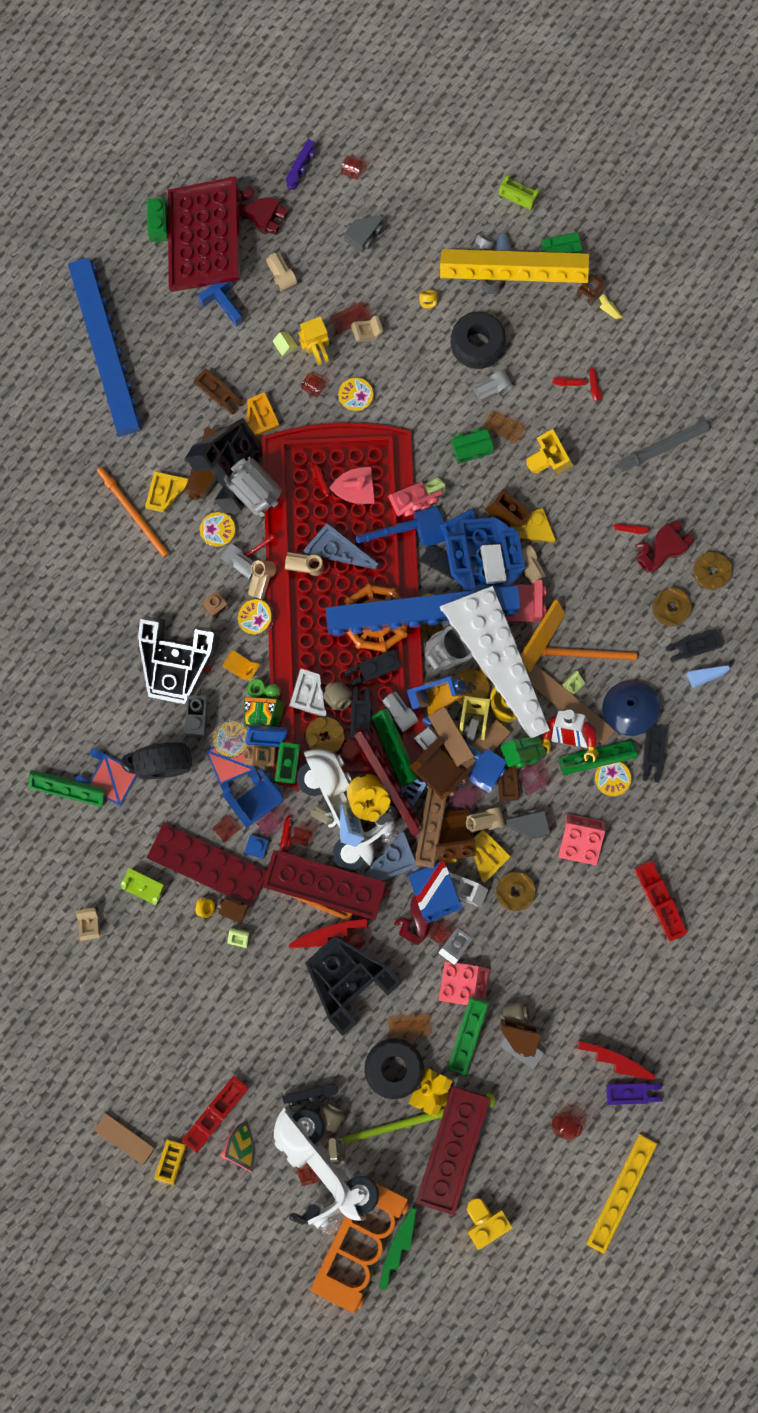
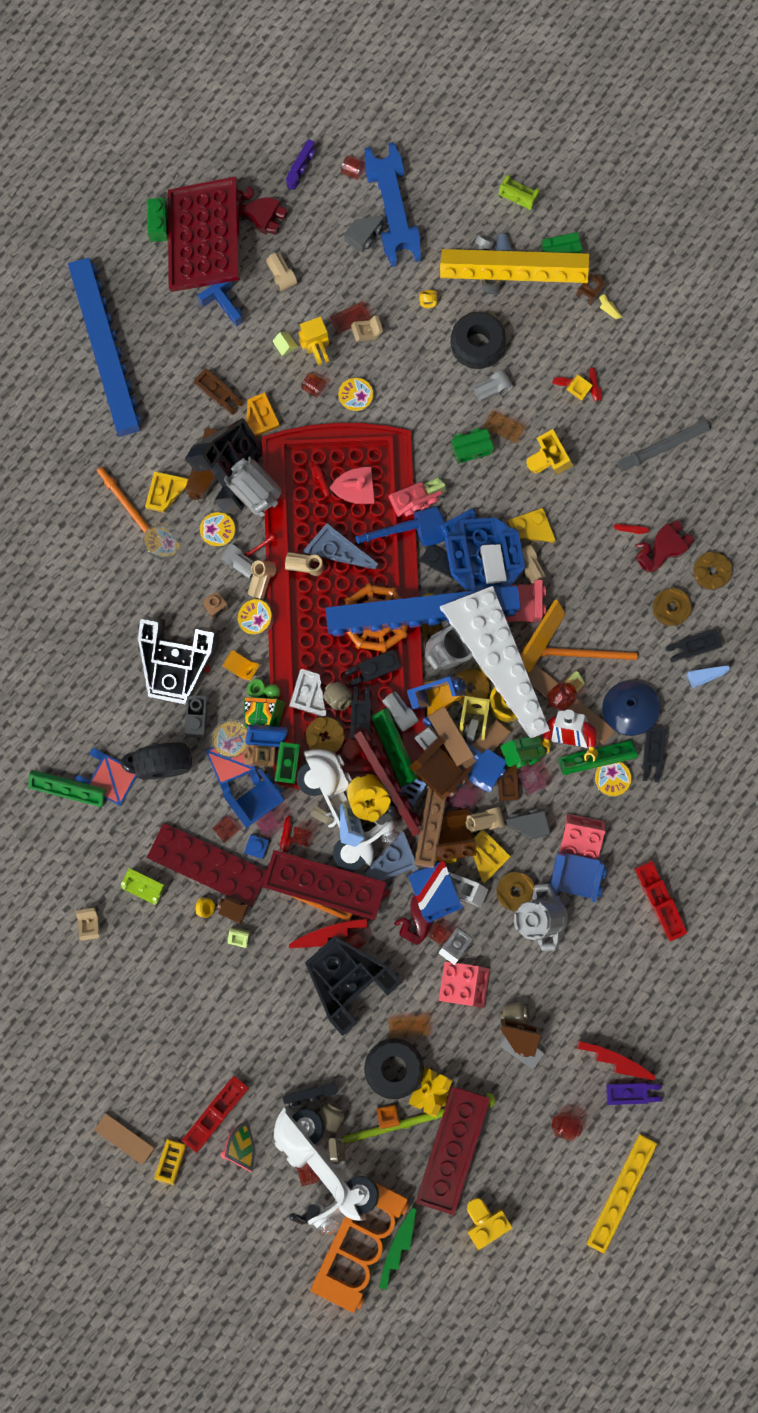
green tile [447,996,489,1076] -> none
reddish brown slope [485,489,532,527] -> none
none -> clear tile [143,523,181,560]
none -> blue piece [365,142,421,267]
none -> orange tile [376,1105,400,1129]
none -> light grey container [514,883,568,951]
none -> clear red head [548,682,577,710]
none -> blue panel [550,851,607,903]
none -> yellow tile [566,374,593,401]

